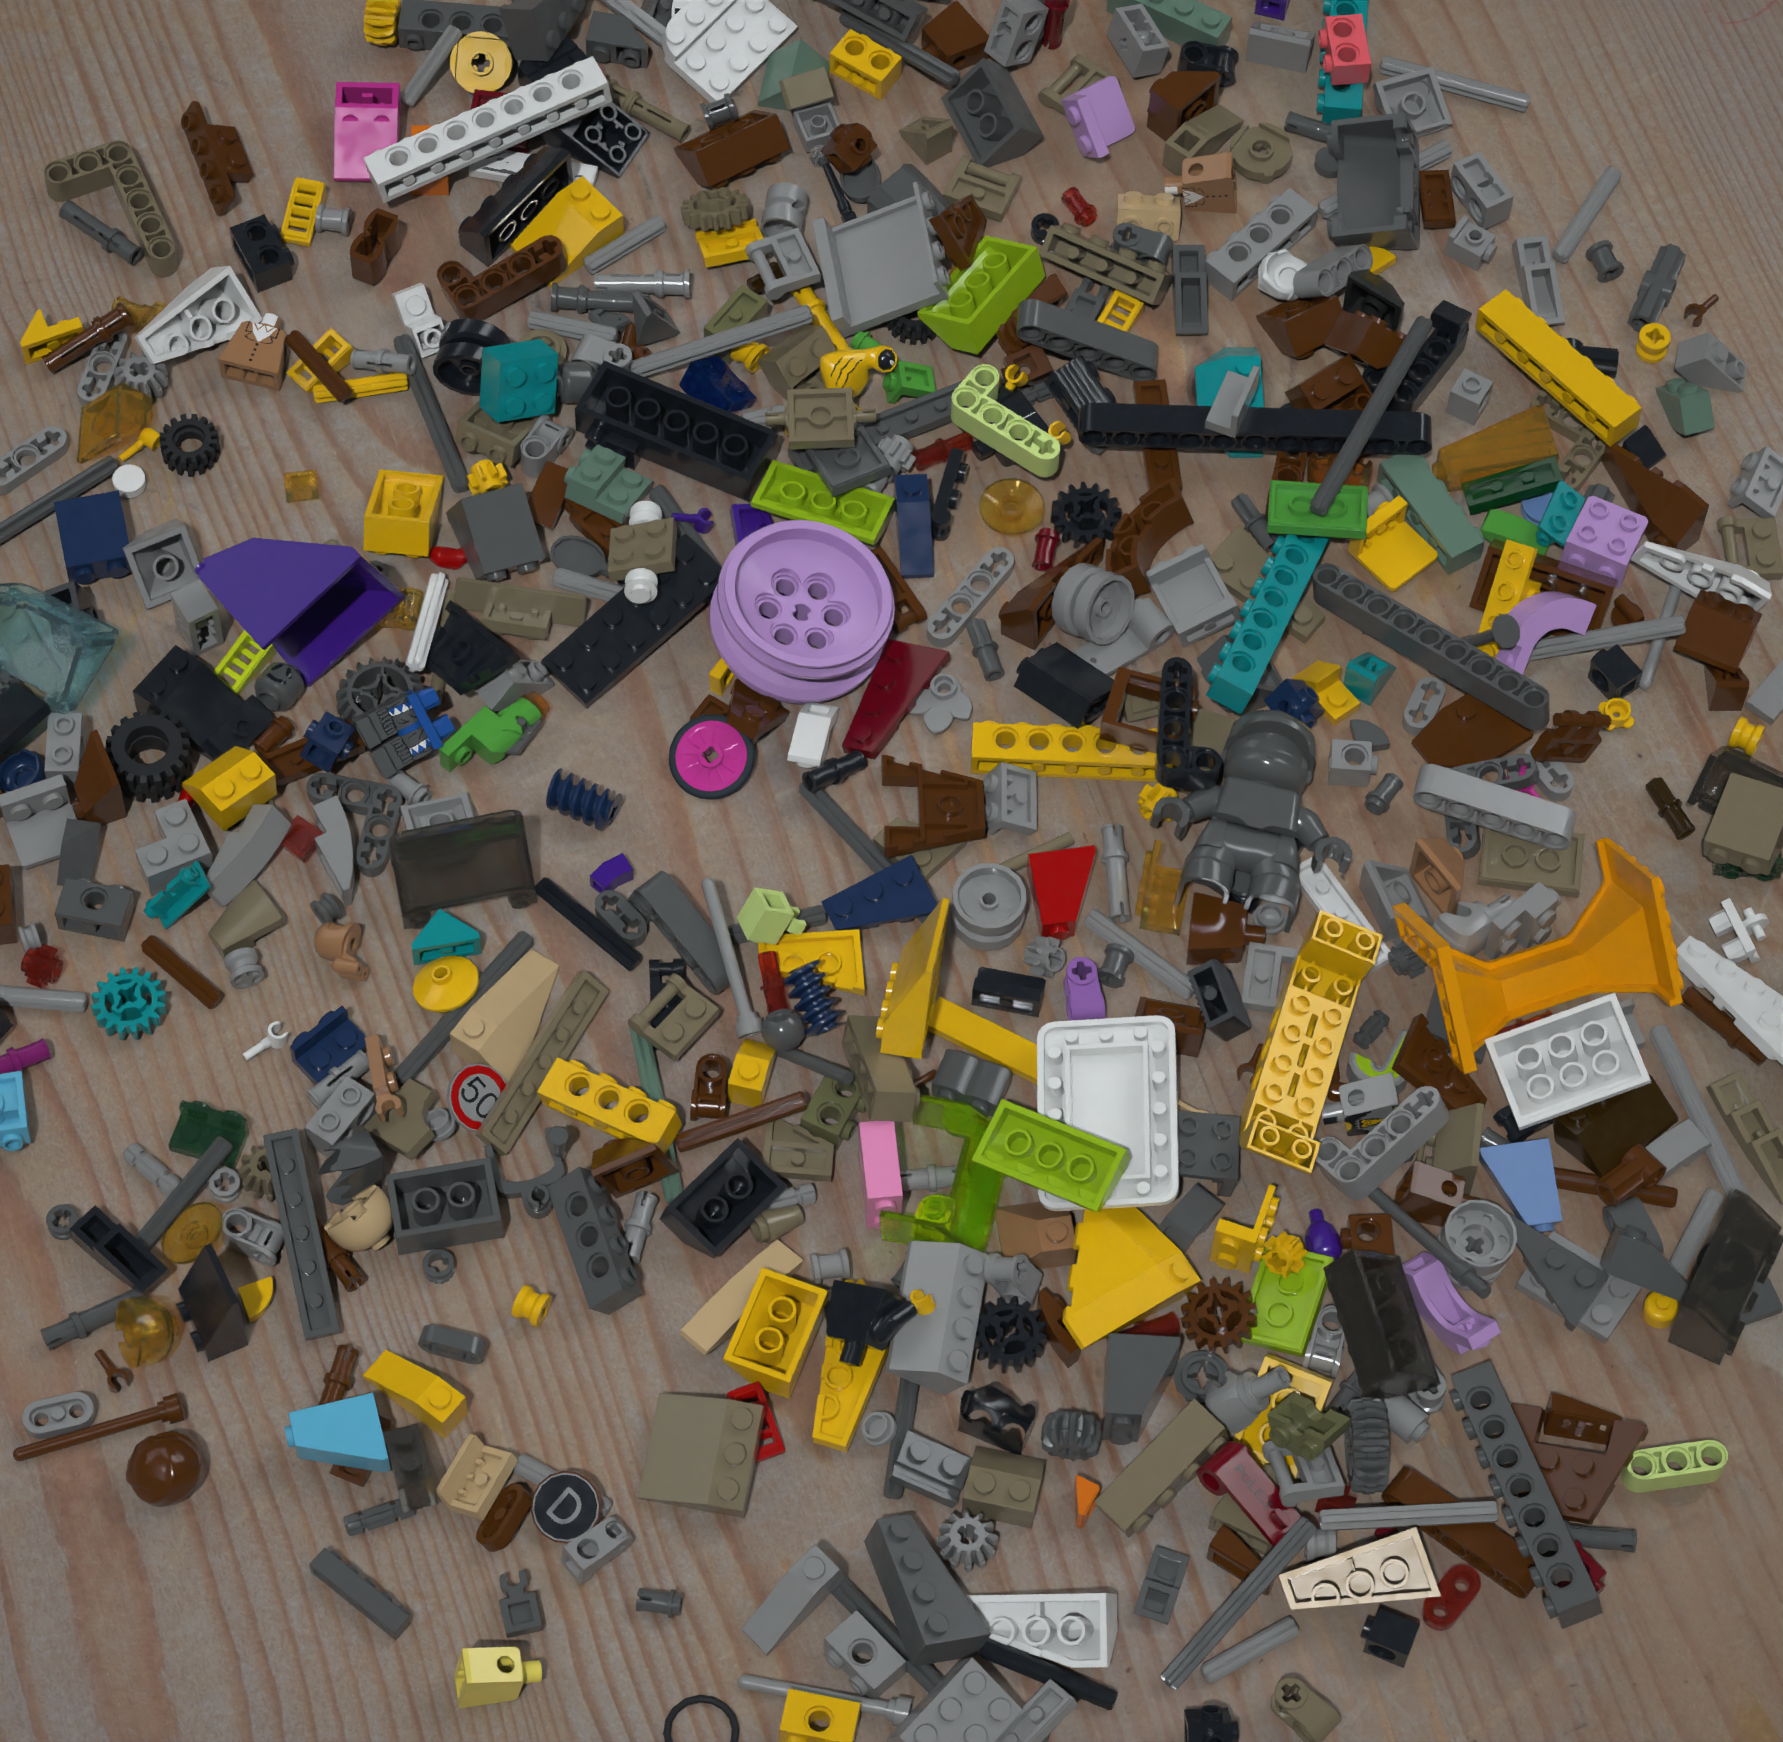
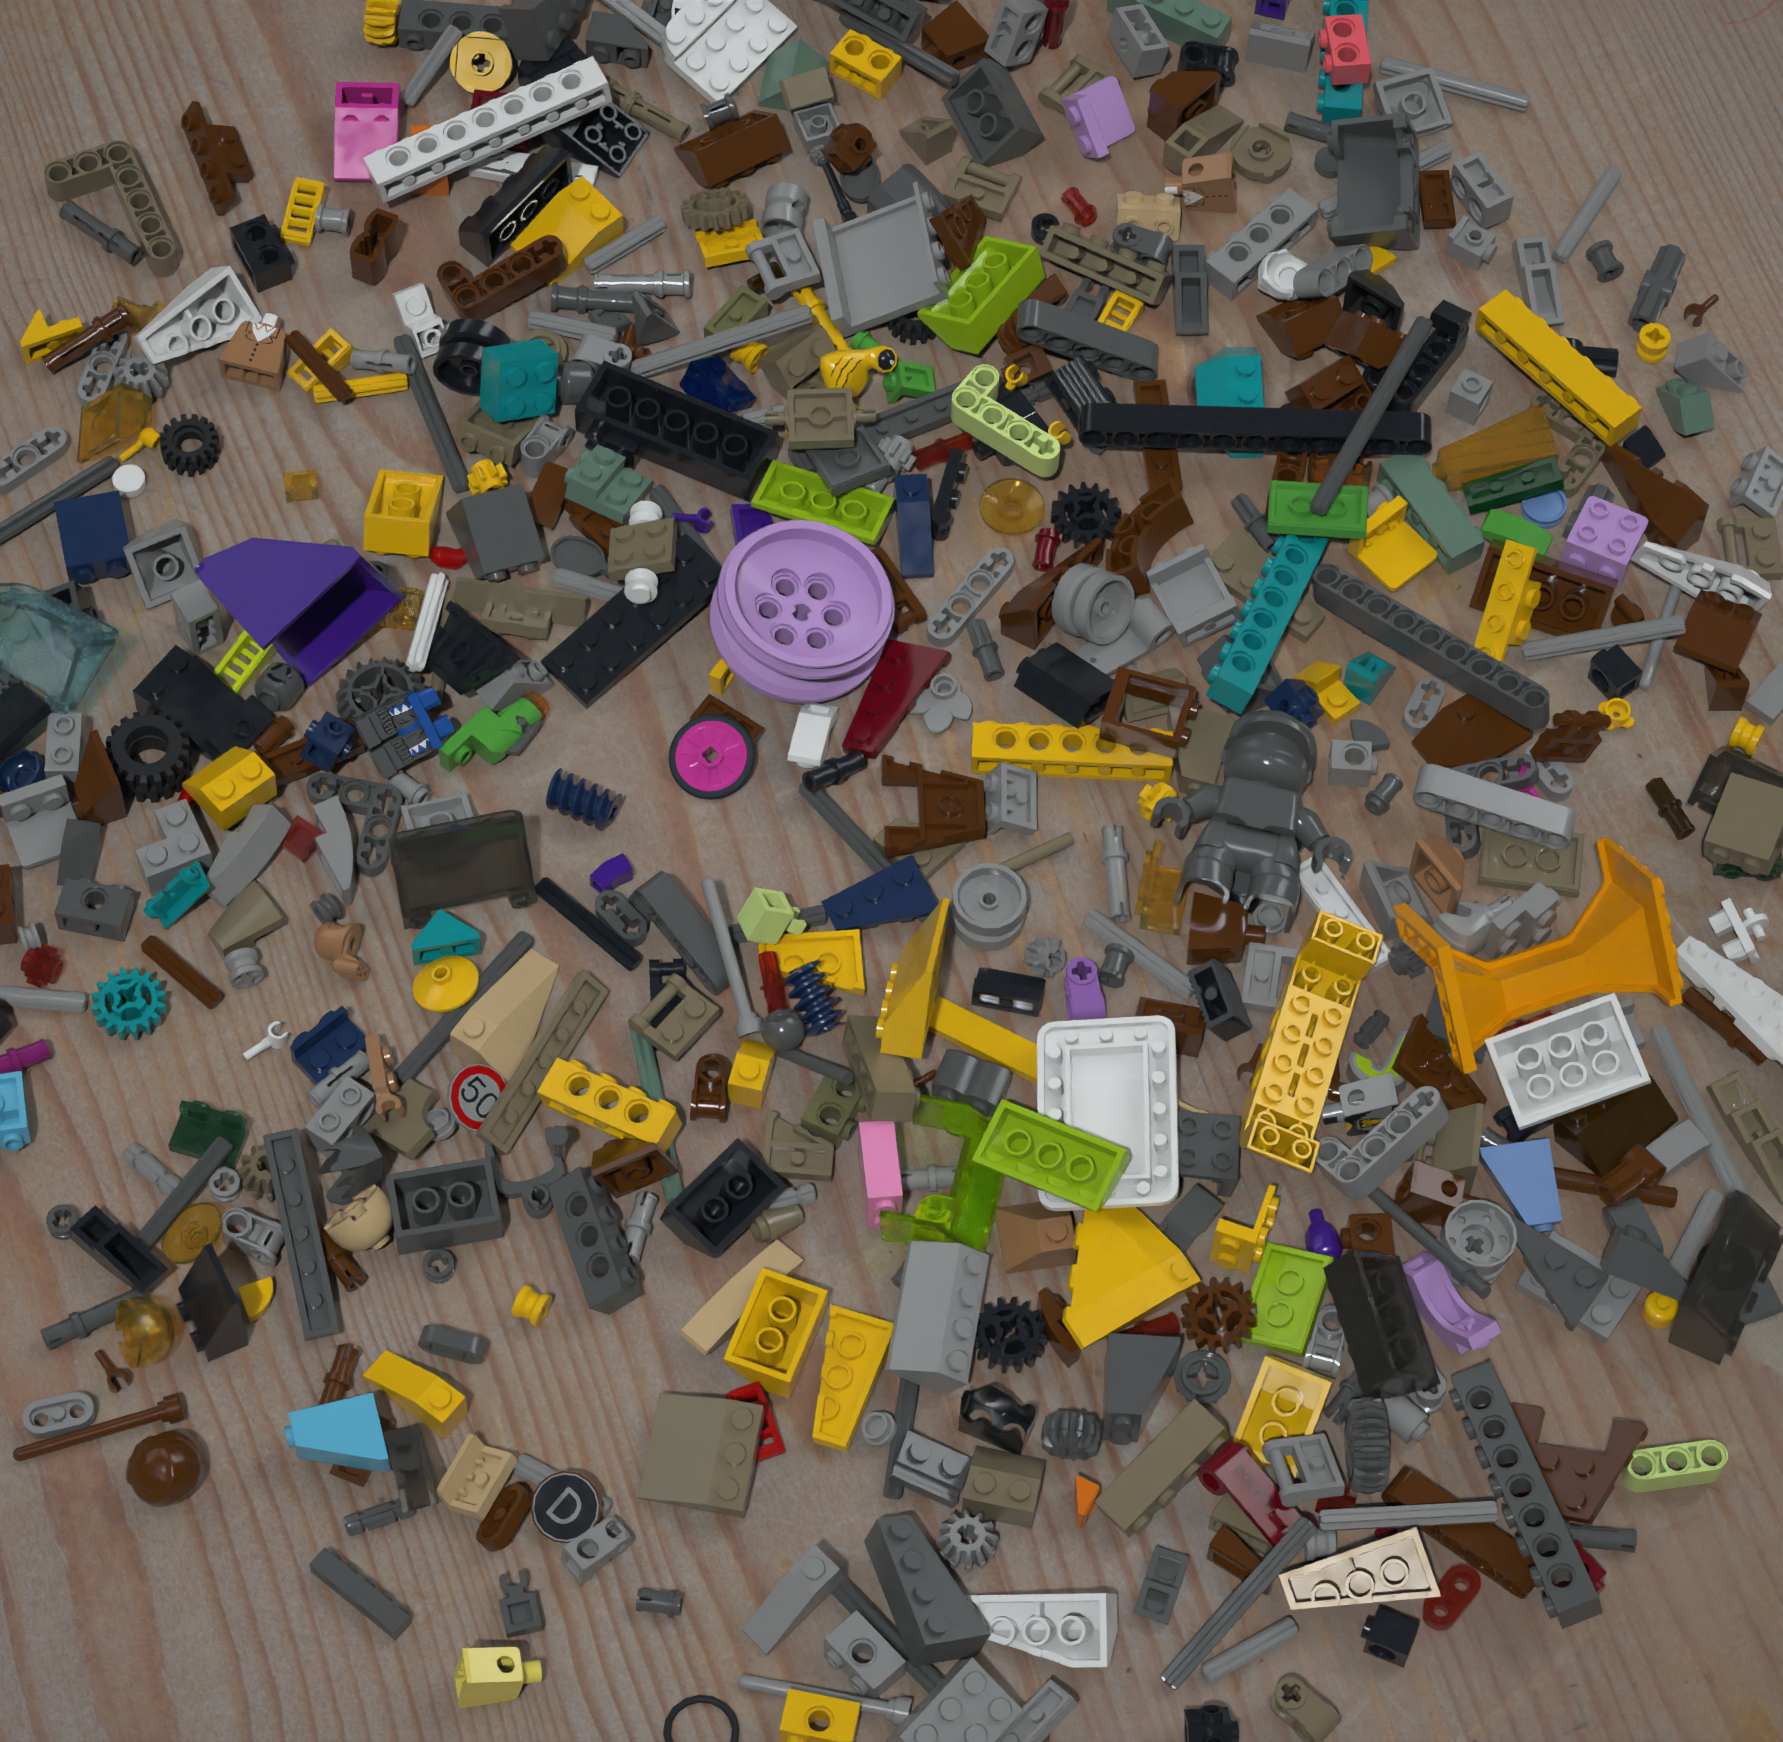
reddish brown axle [674,1091,808,1153] -> none
reddish brown wing [726,678,789,740] -> none
light grey bush [810,1248,850,1285] -> none
black torso [824,1279,936,1367] -> none
black axle [980,1638,1118,1710] -> none
light grey piece [984,1253,1043,1310] -> none
red slope [1027,845,1096,941] -> none
black beam [1154,657,1221,790] -> none
light grey panel [1205,366,1260,438] -> none
light grey piece [1205,1366,1291,1433] -> none
yellow gear [1261,1231,1308,1278] -> none
olive cylinder [1267,1392,1351,1461] -> none
dark grey piece [1461,614,1520,648] -> none
lavender arch [1496,591,1597,675] -> none
teal hinge [1536,480,1586,547] -> none
reddish brown slope [1544,1392,1622,1445] -> none

